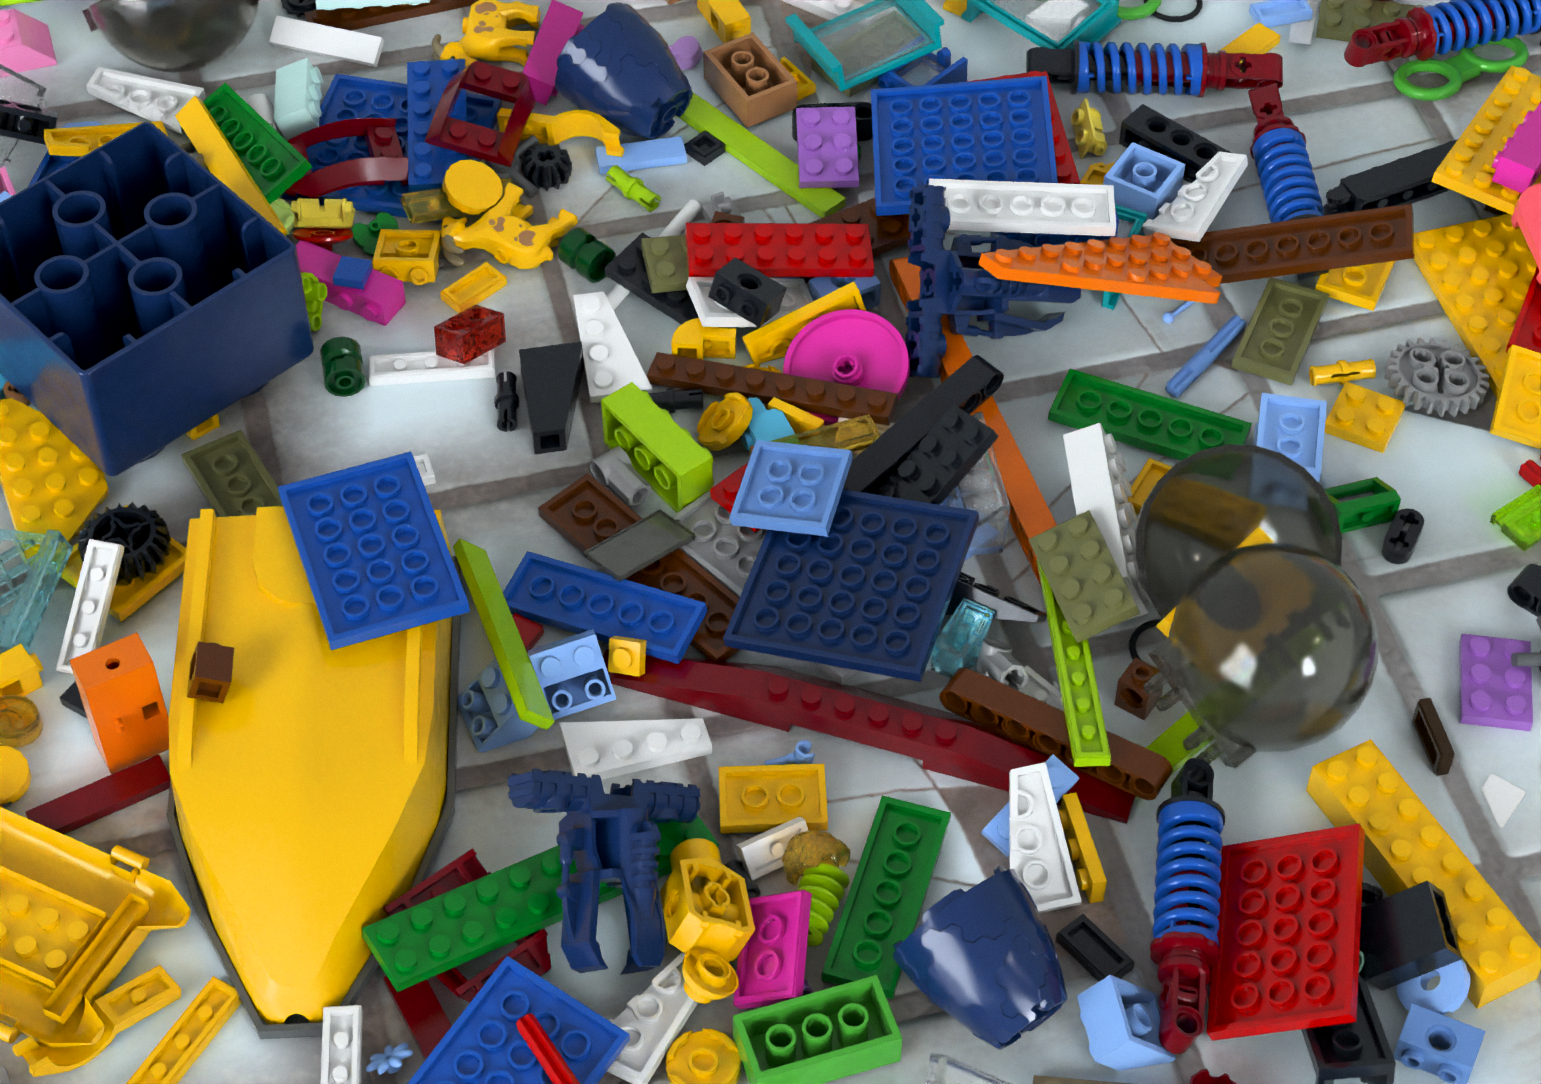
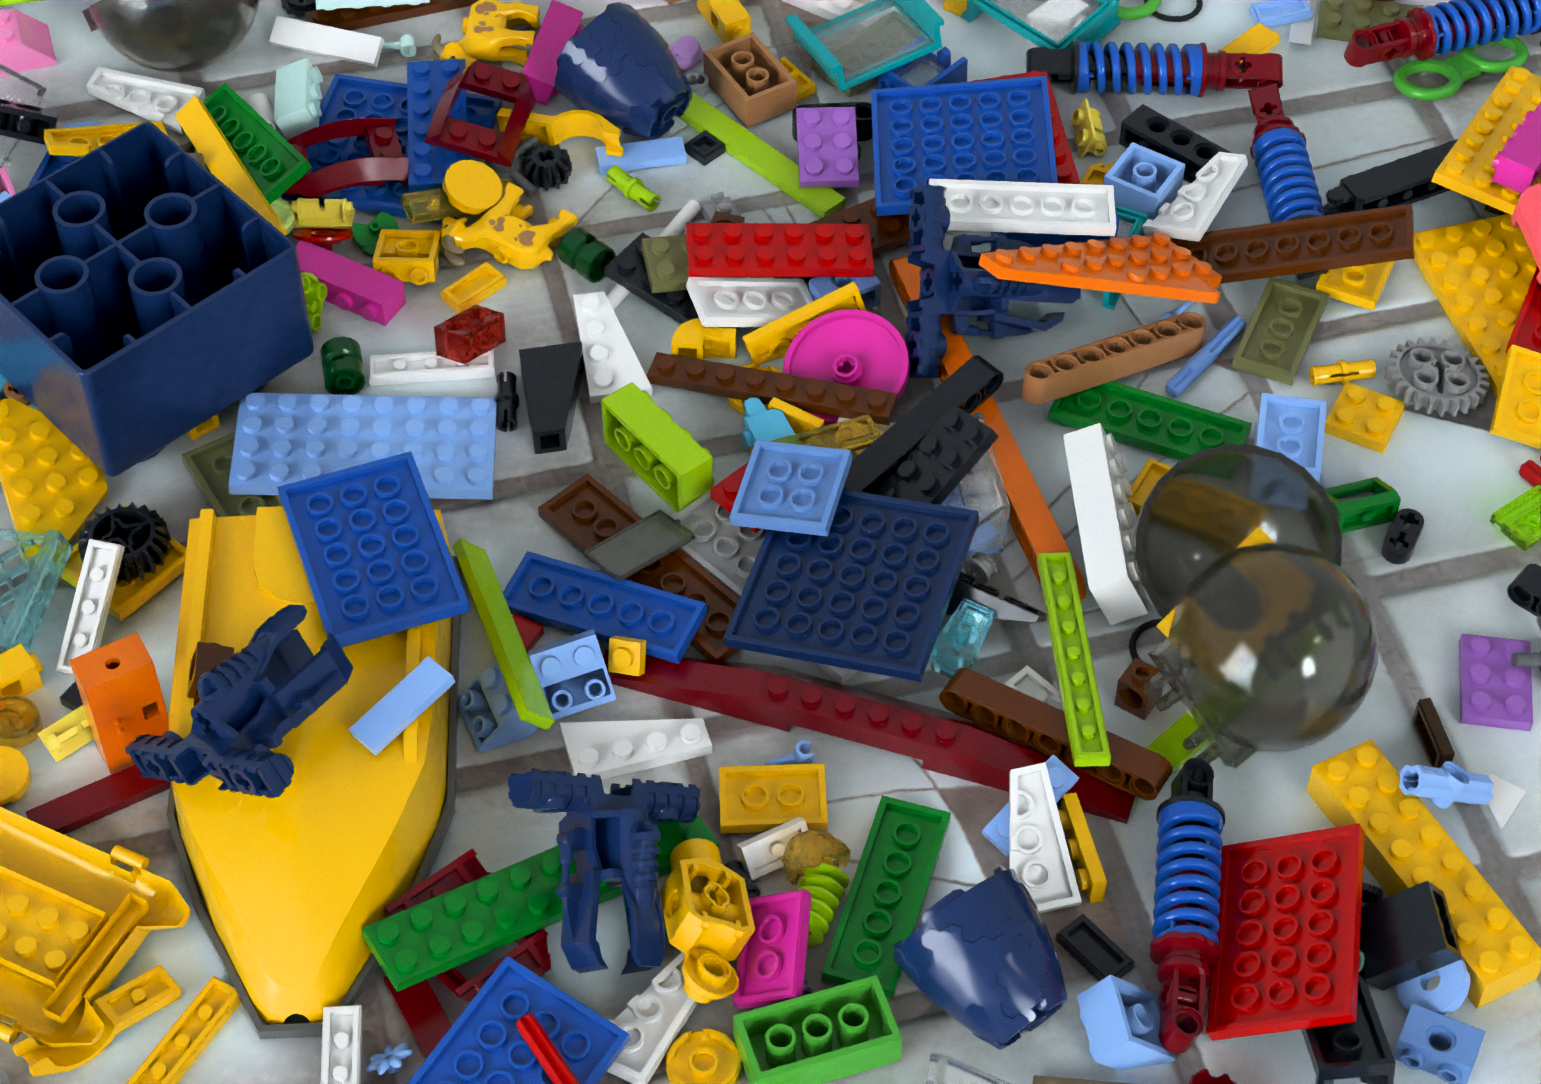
blue tile [333,256,373,290] -> none
light grey piece [589,446,651,507] -> none
black pin [648,388,704,414] -> none
yellow tile [697,392,753,451] -> none
black brick [708,257,787,328] -> none
light grey piece [974,639,1029,690] -> none
olive plate [1028,510,1140,643] -> none
none -> light yellow hinge [37,705,94,763]
none -> dark blue piece [125,604,353,798]
none -> light blue plate [228,393,497,500]
none -> light blue tile [349,656,455,756]
none -> light aqua hand [382,34,416,58]
none -> light grey bush [685,71,709,98]
none -> light grey bush [964,551,998,585]
none -> medium nougat beam [1021,312,1206,405]
none -> light blue piece [1399,761,1494,809]

